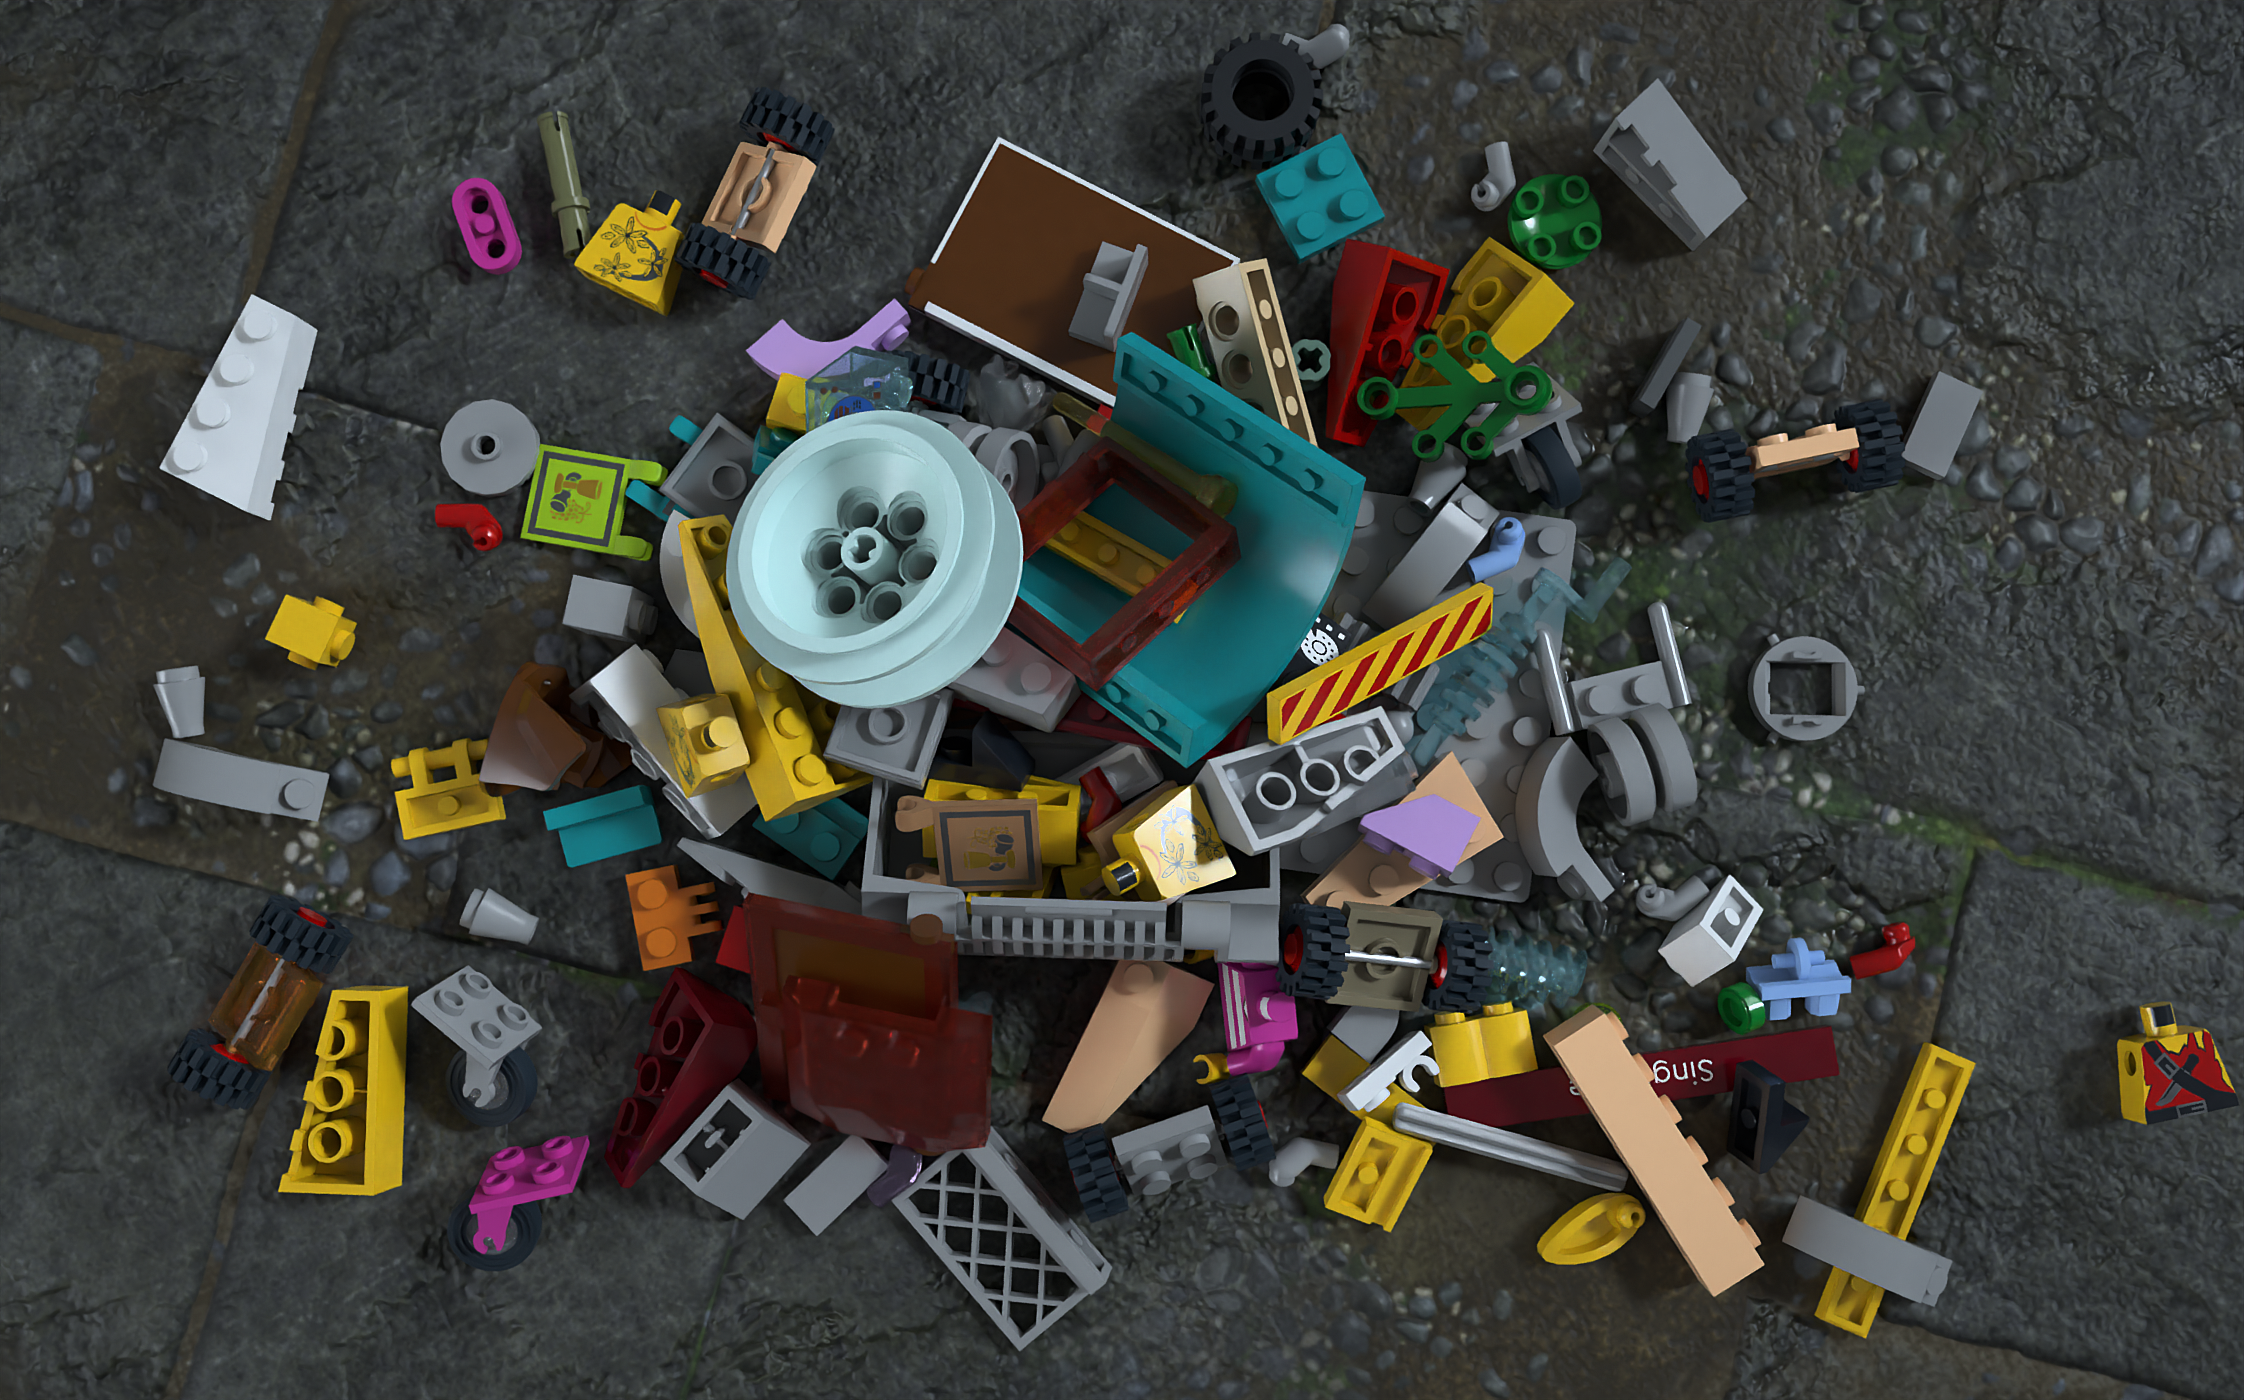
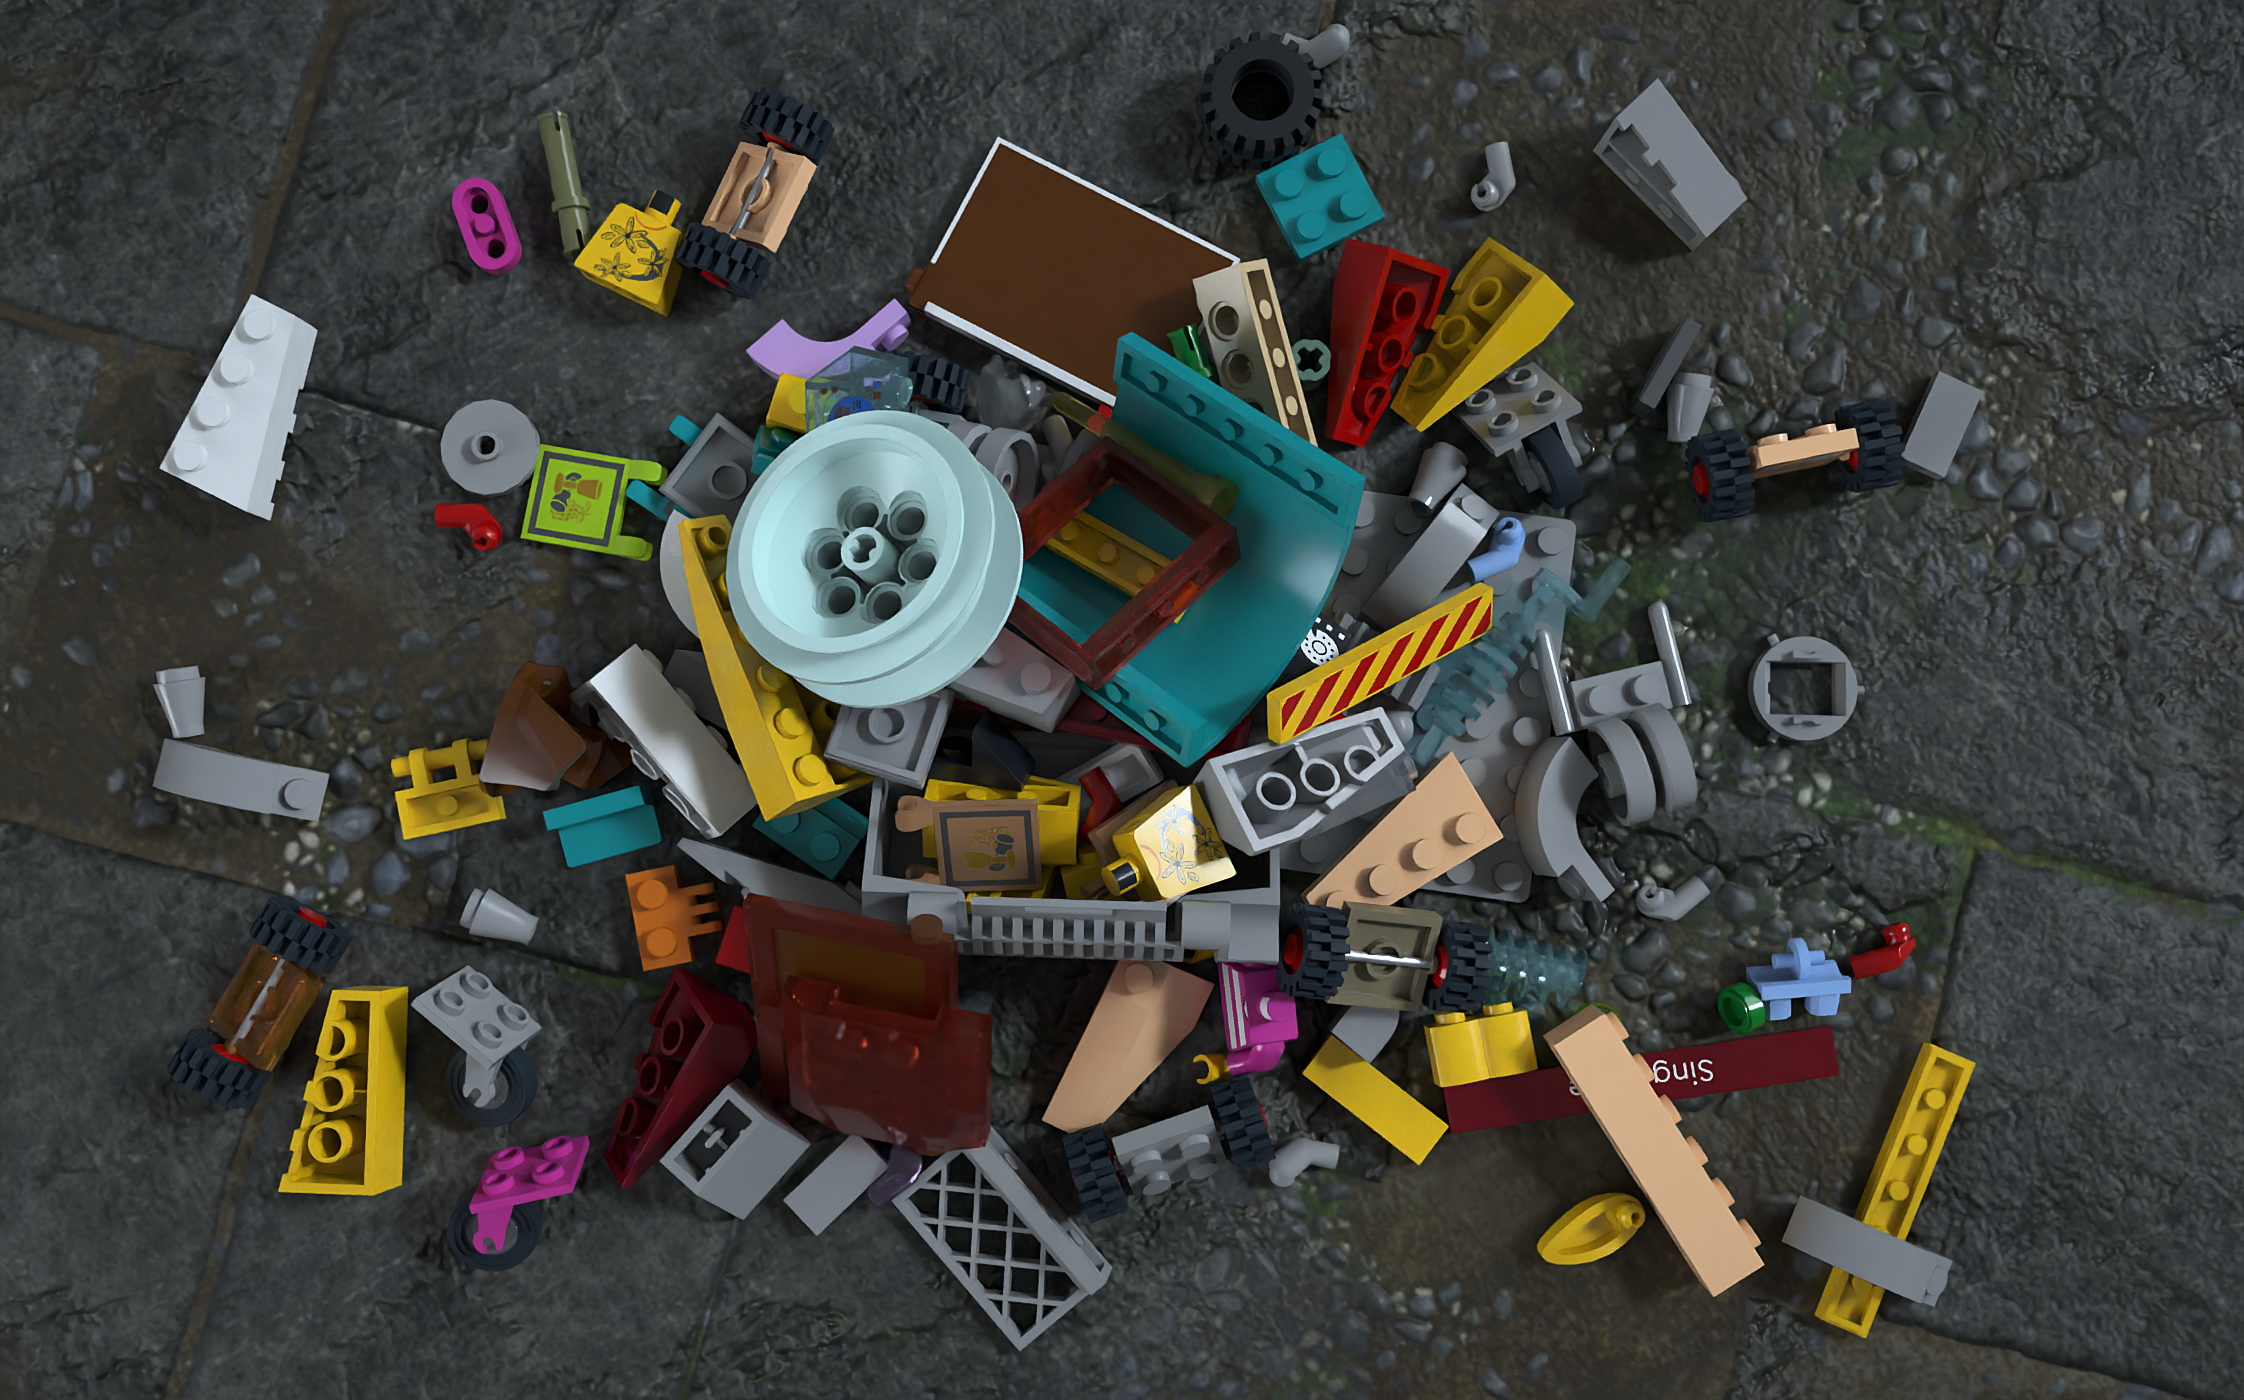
yellow brick [265,594,357,670] -> none
light grey brick [562,575,658,645] -> none
yellow torso [656,693,750,799] -> none
light grey panel [1068,242,1148,352] -> none
yellow plate [1323,1116,1433,1232] -> none
white plate [1336,1030,1440,1112] -> none
green plant [1357,330,1553,463] -> none
lavender slope [1357,794,1481,880] -> none
light grey axle [1391,1102,1628,1192] -> none
green dish [1508,174,1602,269] -> none
white slope [1658,874,1763,987] -> none
black slope [1726,1060,1810,1175] -> none
torso [2117,1002,2239,1125] -> none

